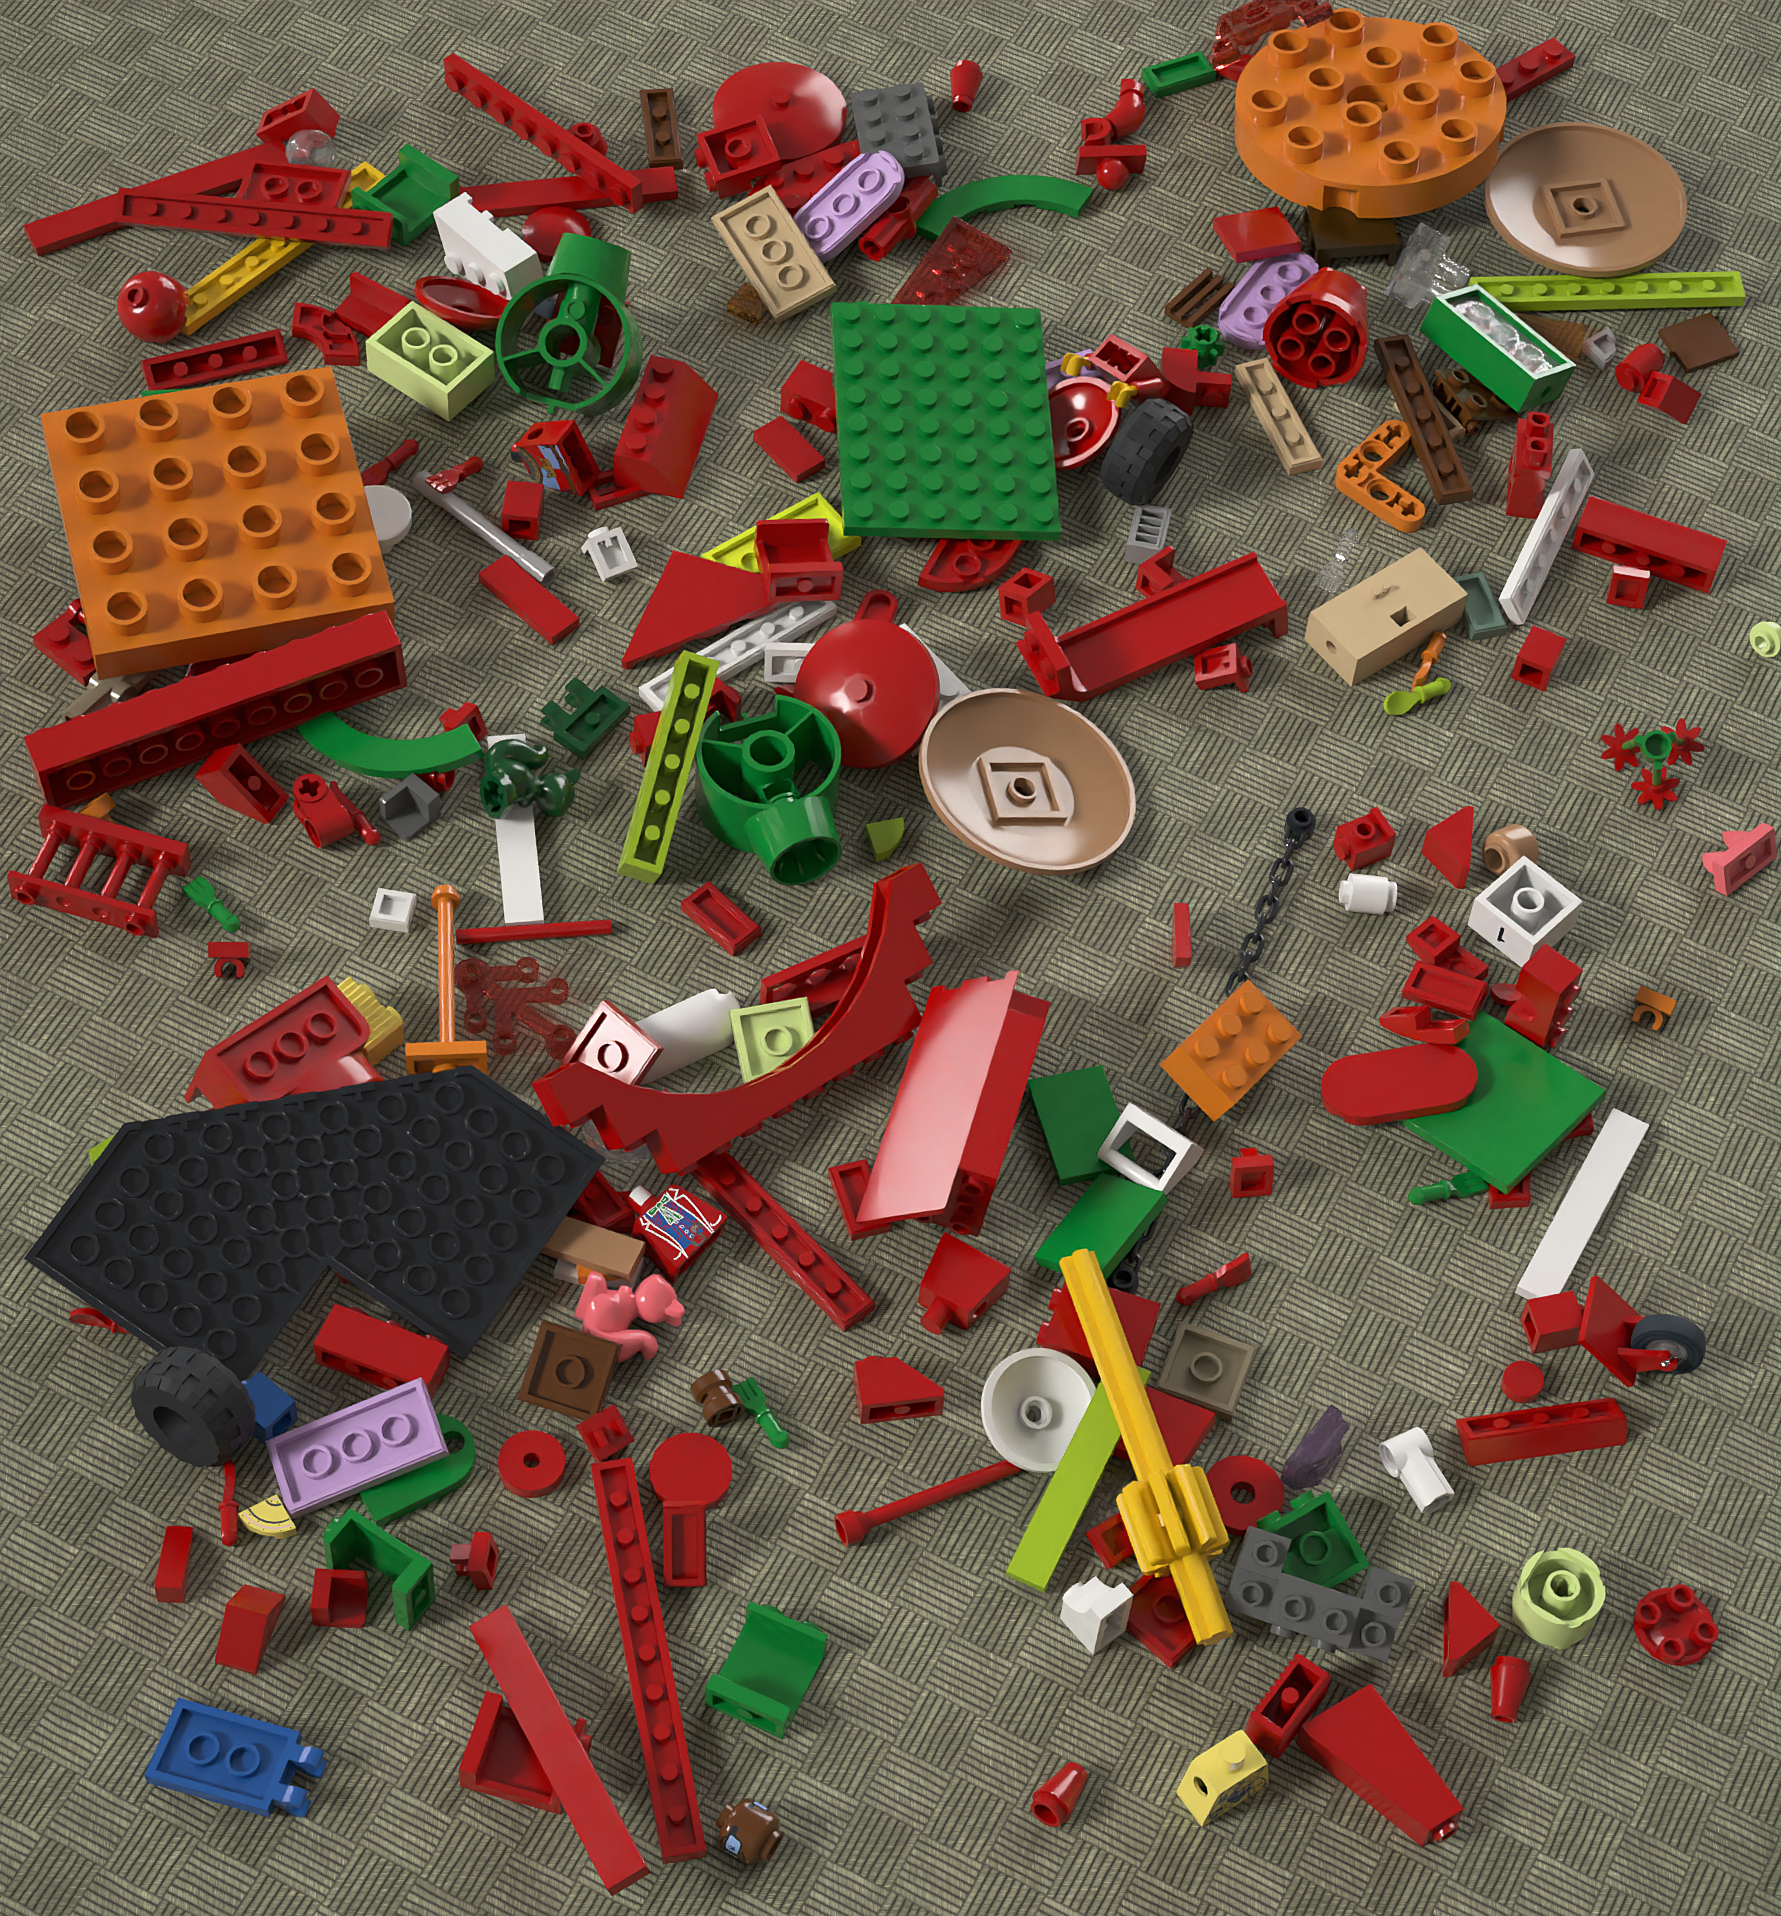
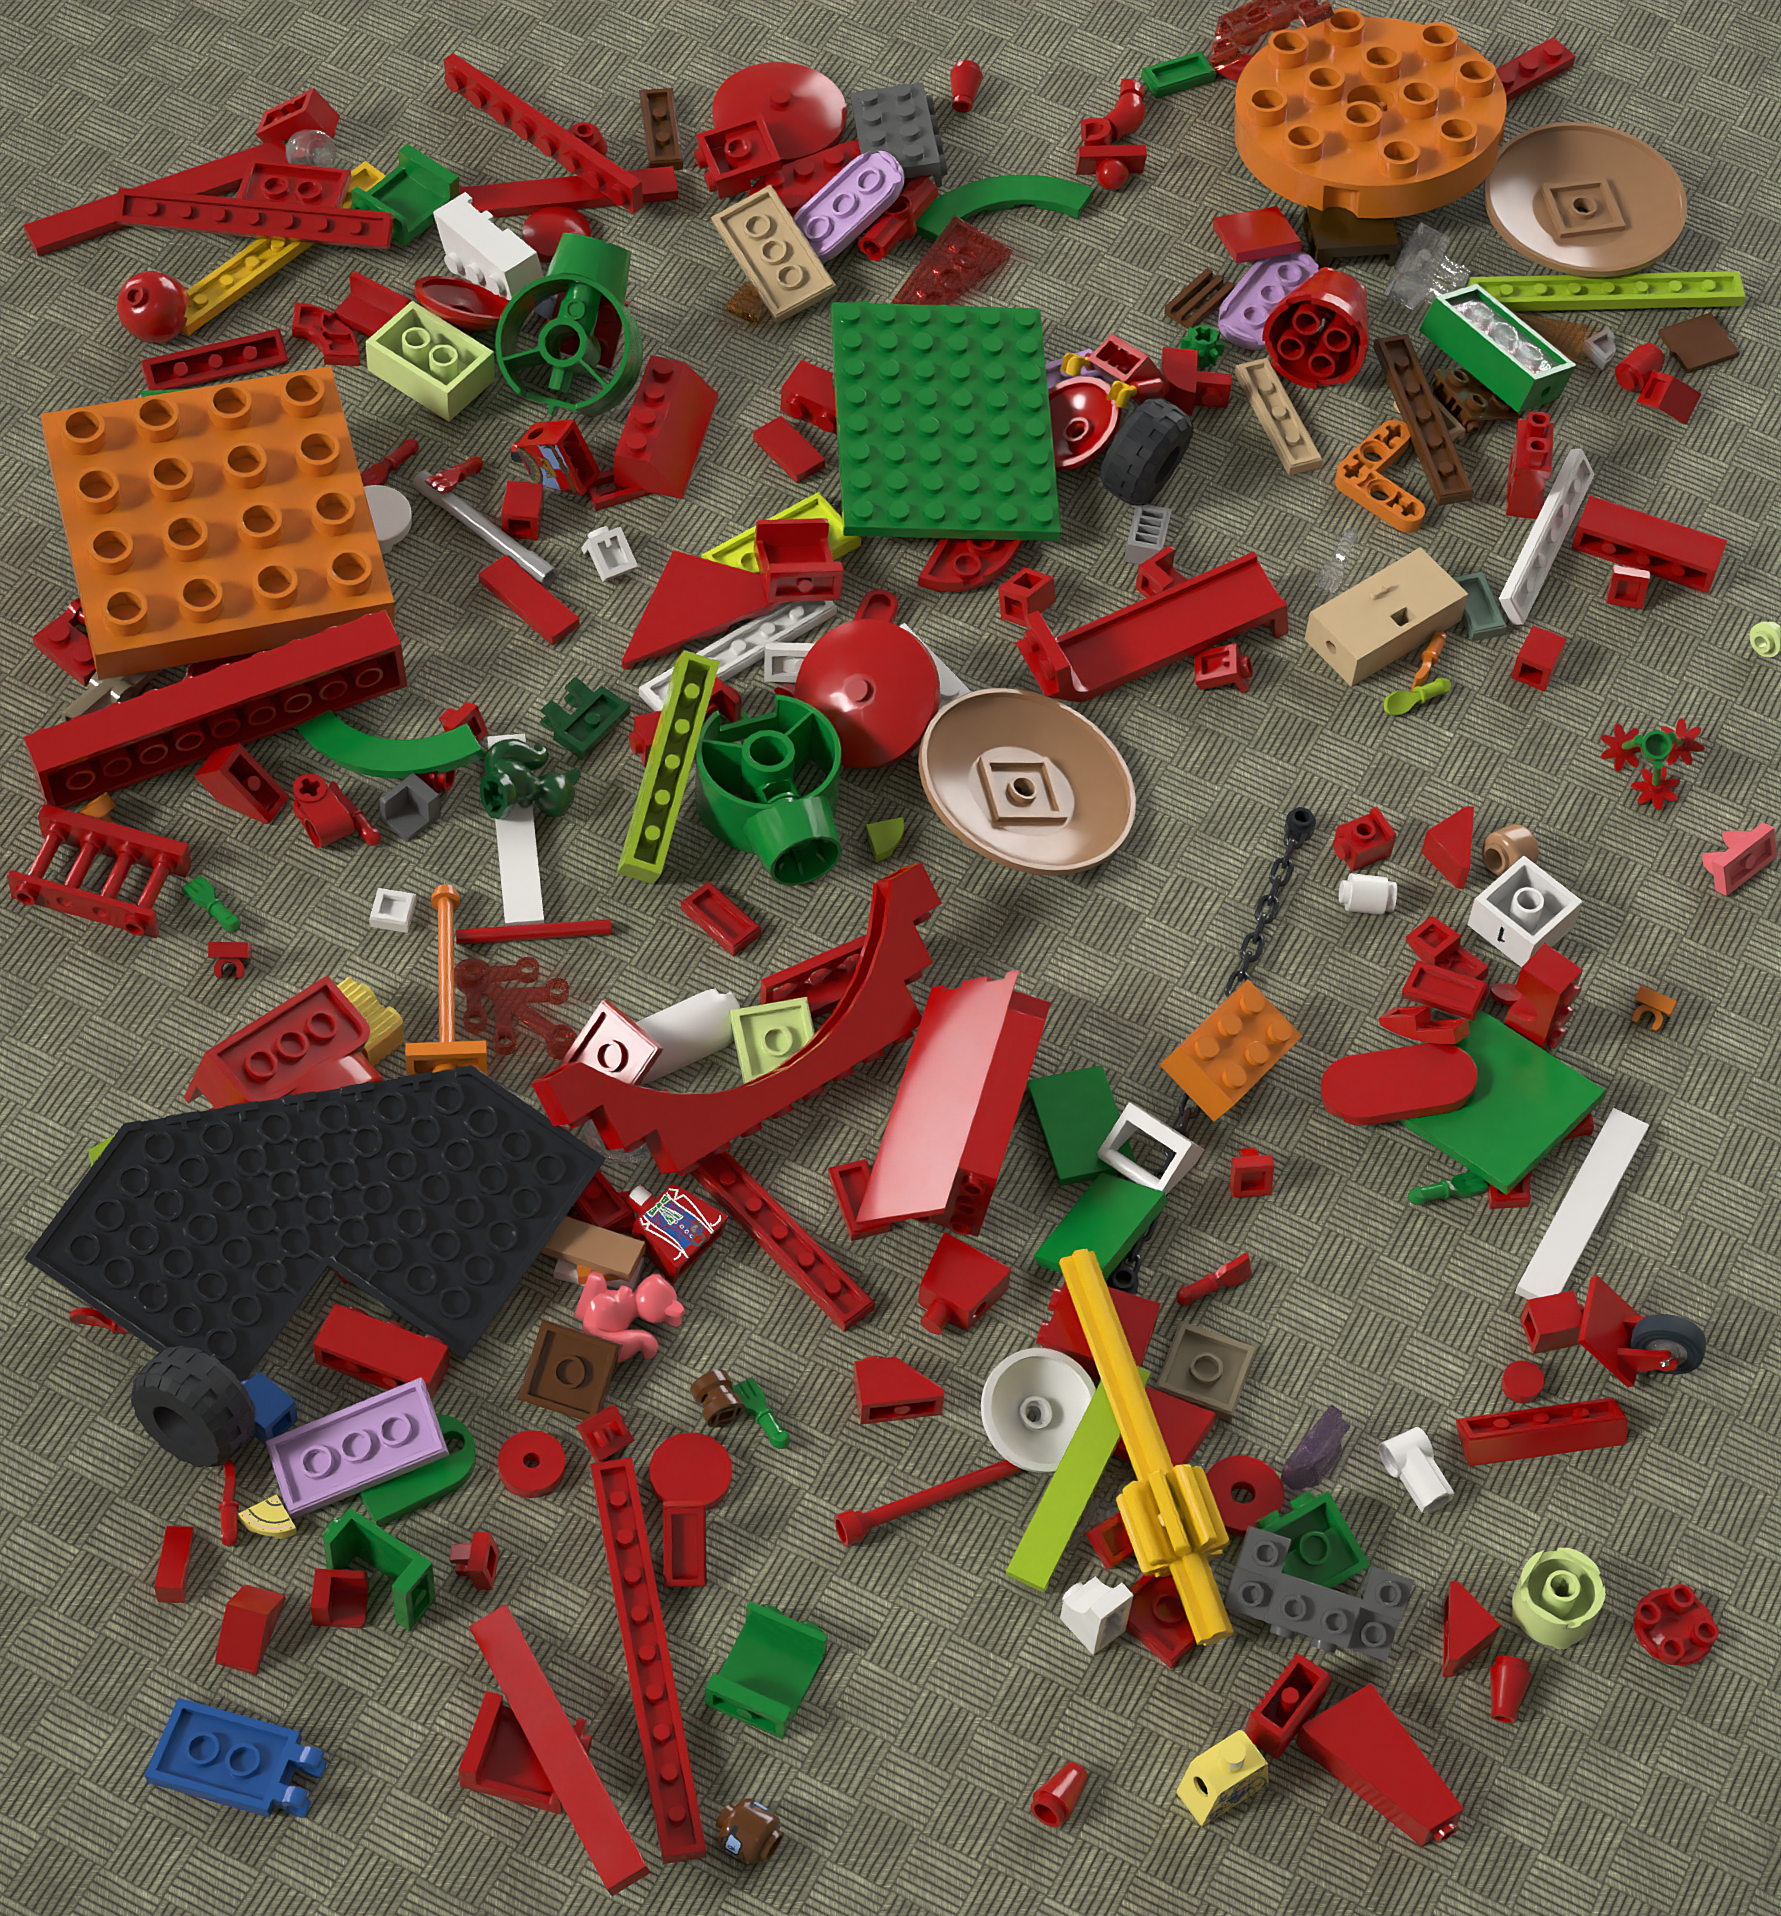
red tile [1171,903,1192,969] -> none

